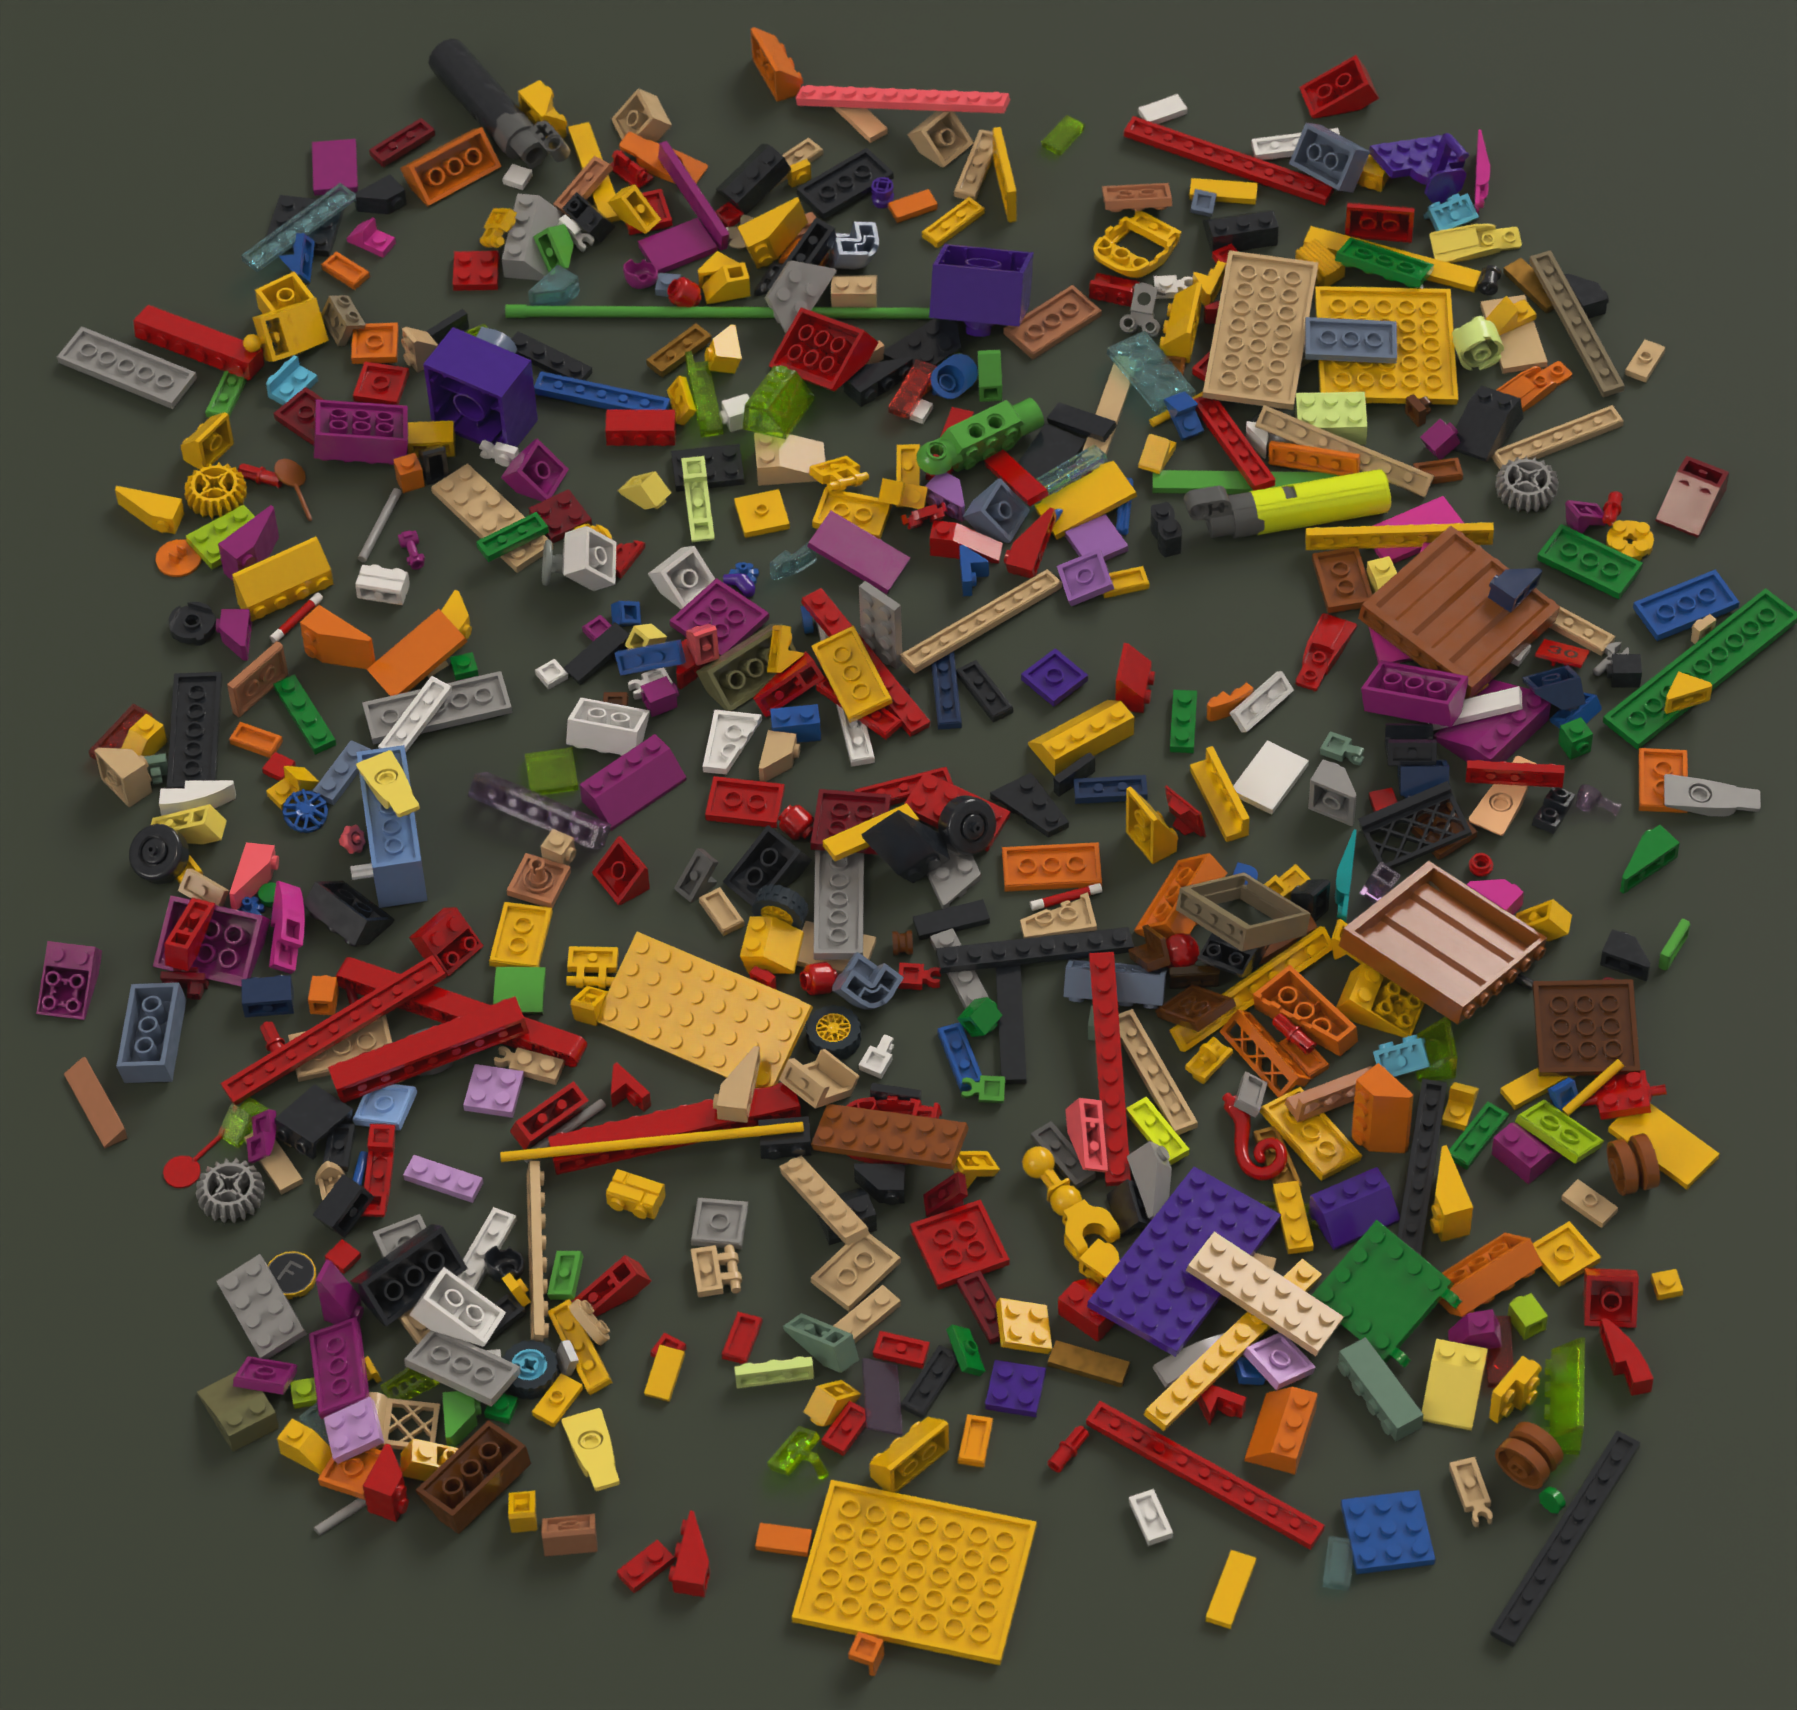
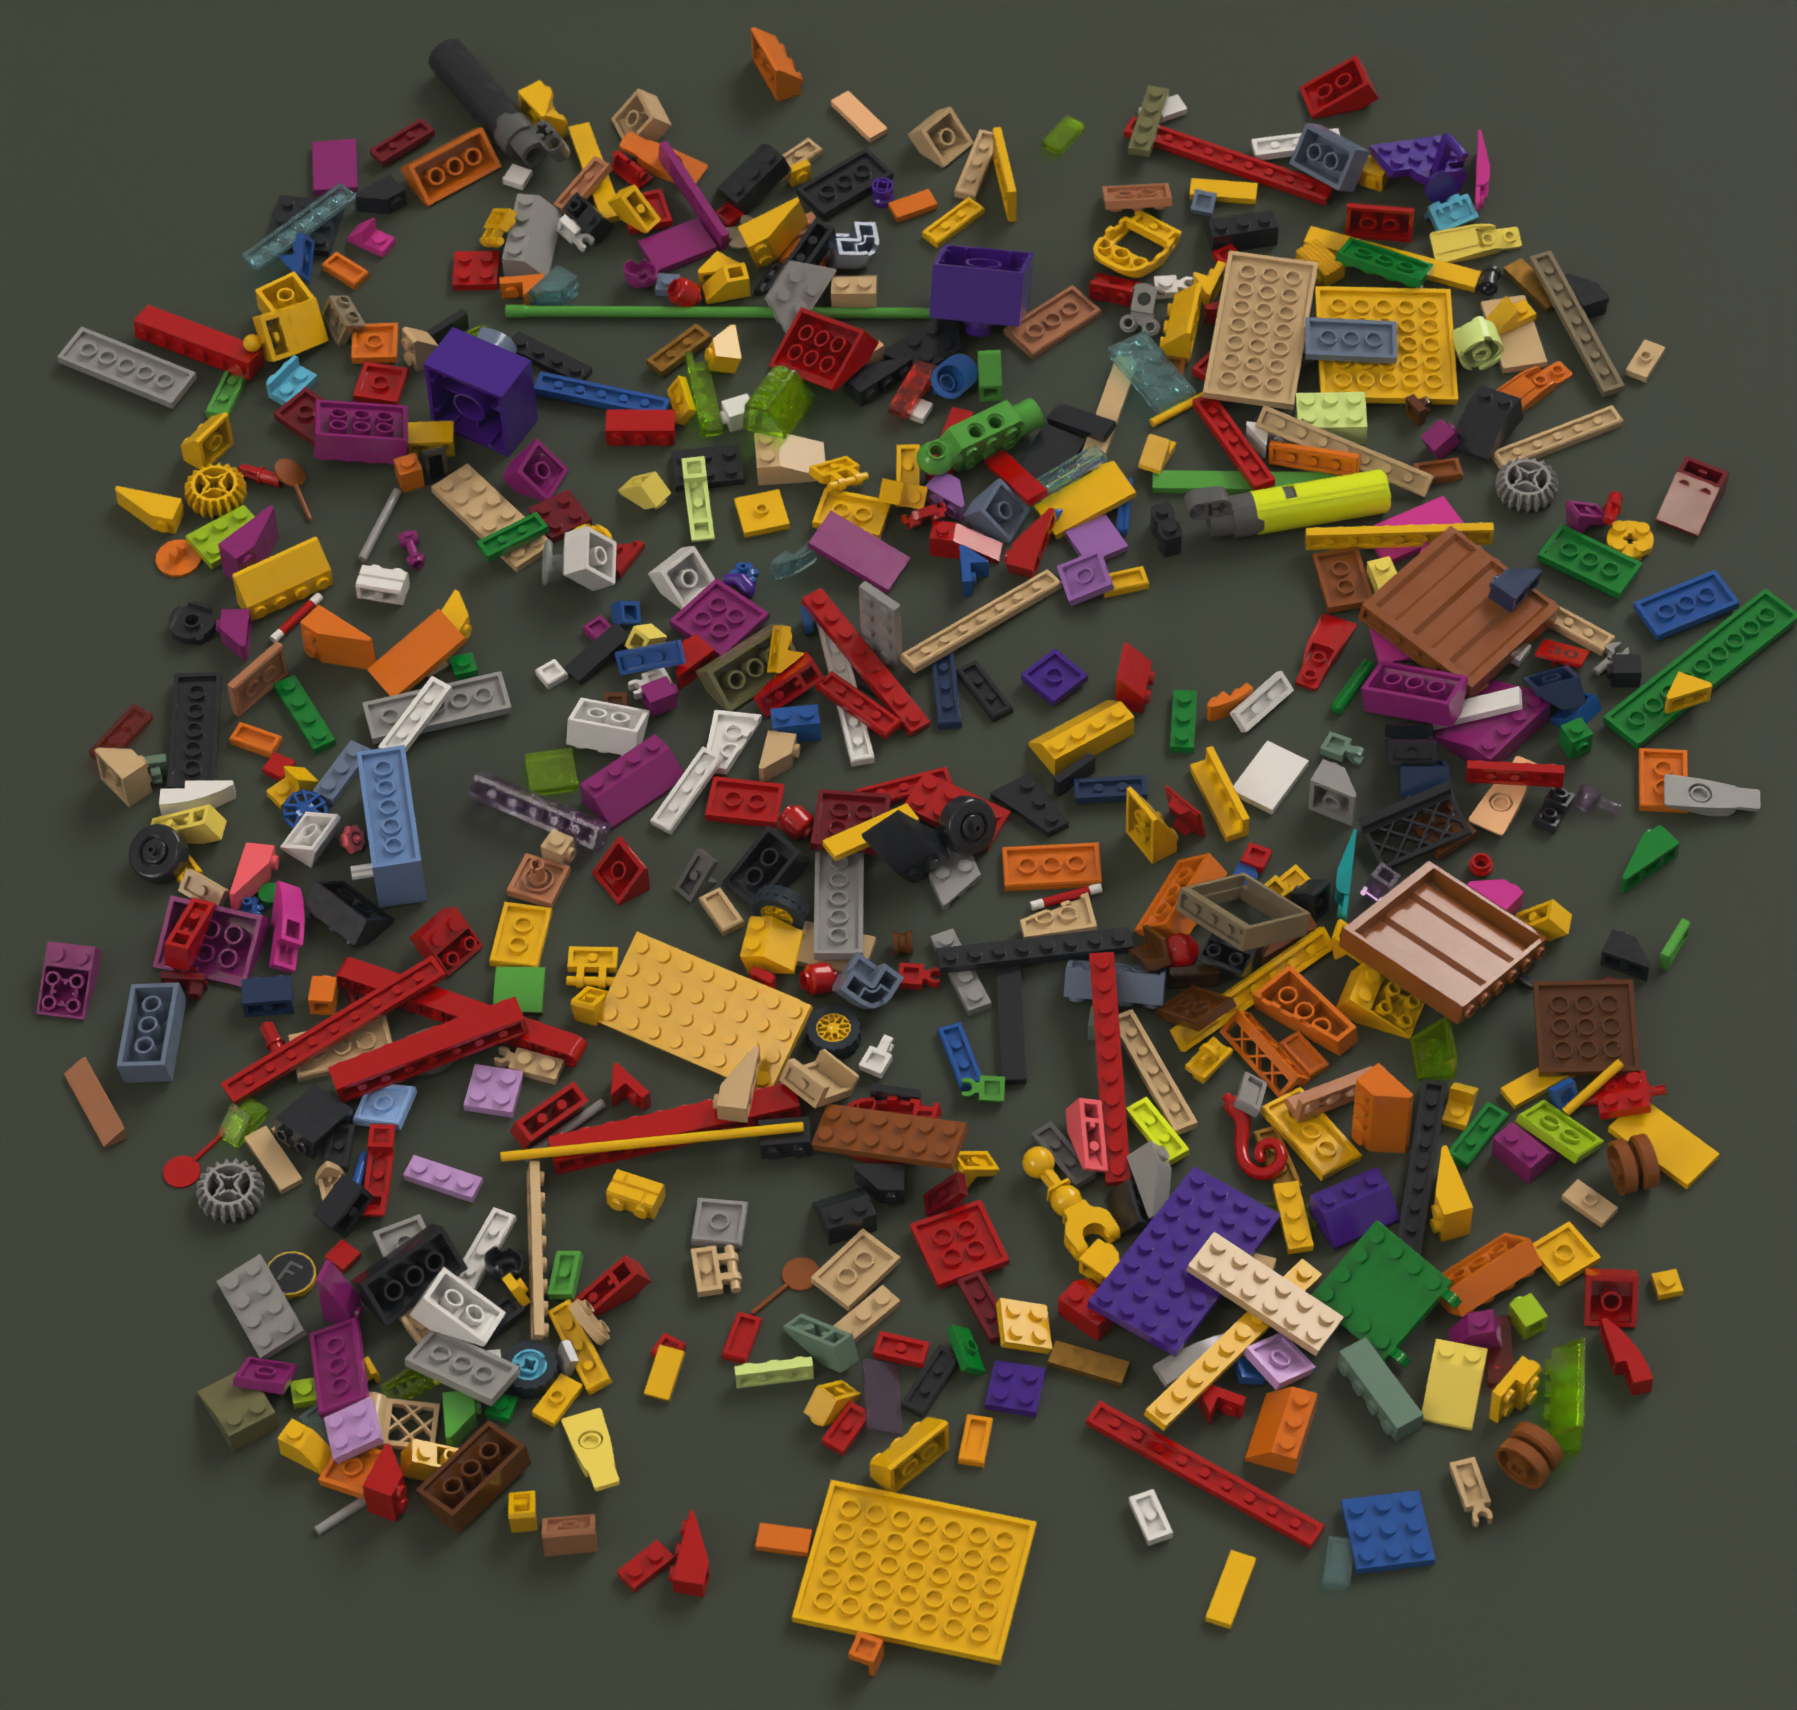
yellow slope [121,714,167,757] -> none
magenta slope [246,1109,276,1163] -> none
light yellow piece [356,750,420,817] -> none
white plate [479,440,519,467] -> none
bright green slope [533,224,574,277] -> none
coral slope [686,624,719,666] -> none
clear neon green plate [767,1426,829,1479] -> none
tan plate [779,1156,870,1246] -> none
coral plate [796,85,1010,113] -> none
yellow tile [811,626,893,723] -> none
black tile [913,899,990,941] -> none
green brick [957,997,1003,1037] -> none
red axle [1047,1426,1089,1473] -> none
blue slope [1164,391,1204,441] -> none
red axle [1272,1013,1317,1055] -> none
red tile [1368,787,1397,812] -> none
medium azure bracket [1373,1035,1430,1077] -> none
black plate [1490,1430,1640,1648] -> none
green tile [1539,1487,1566,1514] -> none
tan plate [1691,614,1716,644] -> none
none -> white slope [280,812,341,868]
none -> orange slope [499,273,546,306]
none -> white tile [650,746,724,835]
none -> dark orange piece [750,1257,819,1315]
none -> olive plate [1128,85,1170,157]
none -> red plate [1240,842,1272,874]
none -> green axle [1330,659,1374,715]

